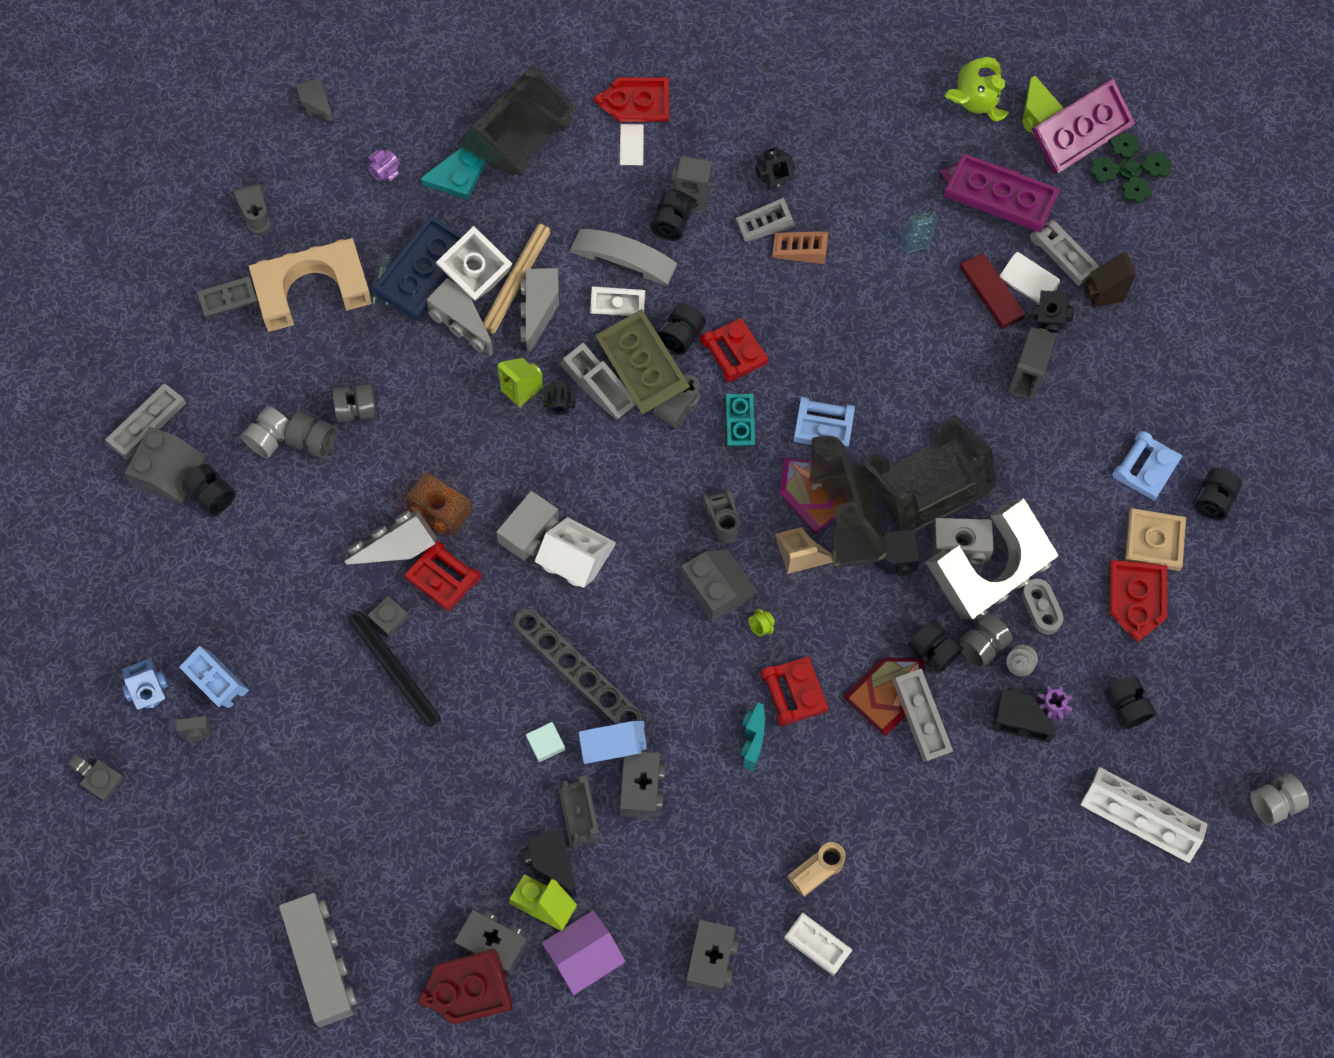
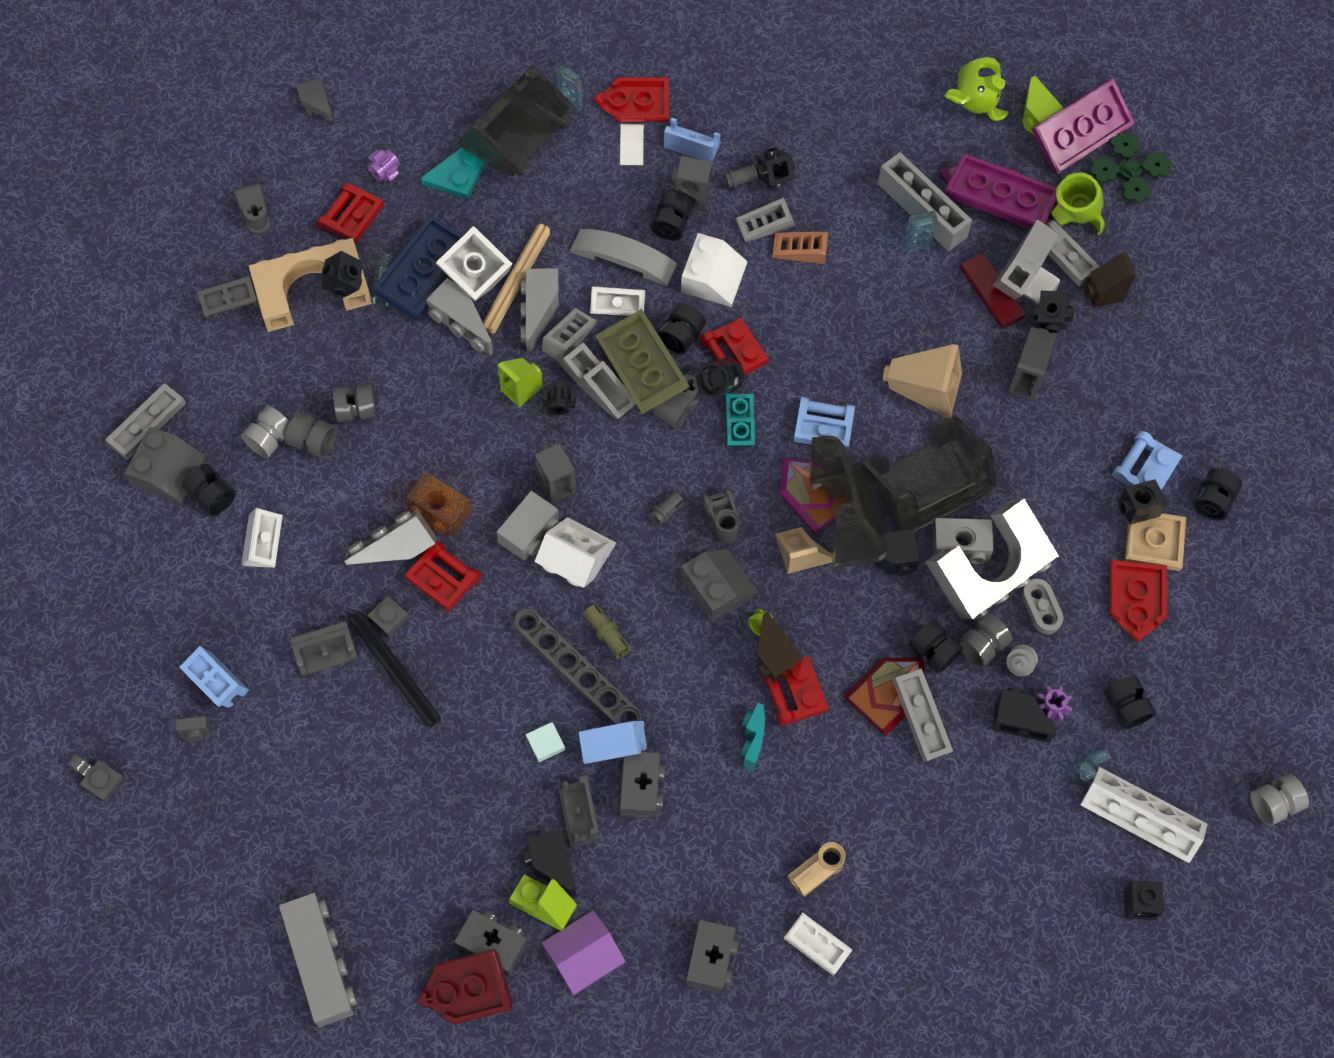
medium blue brick [122,658,168,710] -> none
none -> white slope [241,508,283,568]
none -> dark grey hinge [290,621,358,677]
none -> red plate [316,183,384,244]
none -> black brick [321,251,363,298]
none -> dark grey brick [535,443,577,505]
none -> light grey slope [542,308,596,362]
none -> clear light blue plate [556,64,583,114]
none -> olive pin [583,604,631,659]
none -> dark grey pin [649,491,684,526]
none -> light blue hinge [664,118,721,161]
none -> white slope [681,233,747,307]
none -> black wheel [696,357,744,398]
none -> dark grey pin [723,164,758,189]
none -> dark brown slope [756,611,803,684]
none -> light grey brick [878,152,972,251]
none -> tan slope [883,344,962,419]
none -> light grey slope [993,219,1059,300]
none -> lime piece [1051,173,1105,235]
none -> clear light blue arm [1076,748,1111,781]
none -> black brick [1118,479,1167,525]
none -> black brick [1124,881,1165,920]

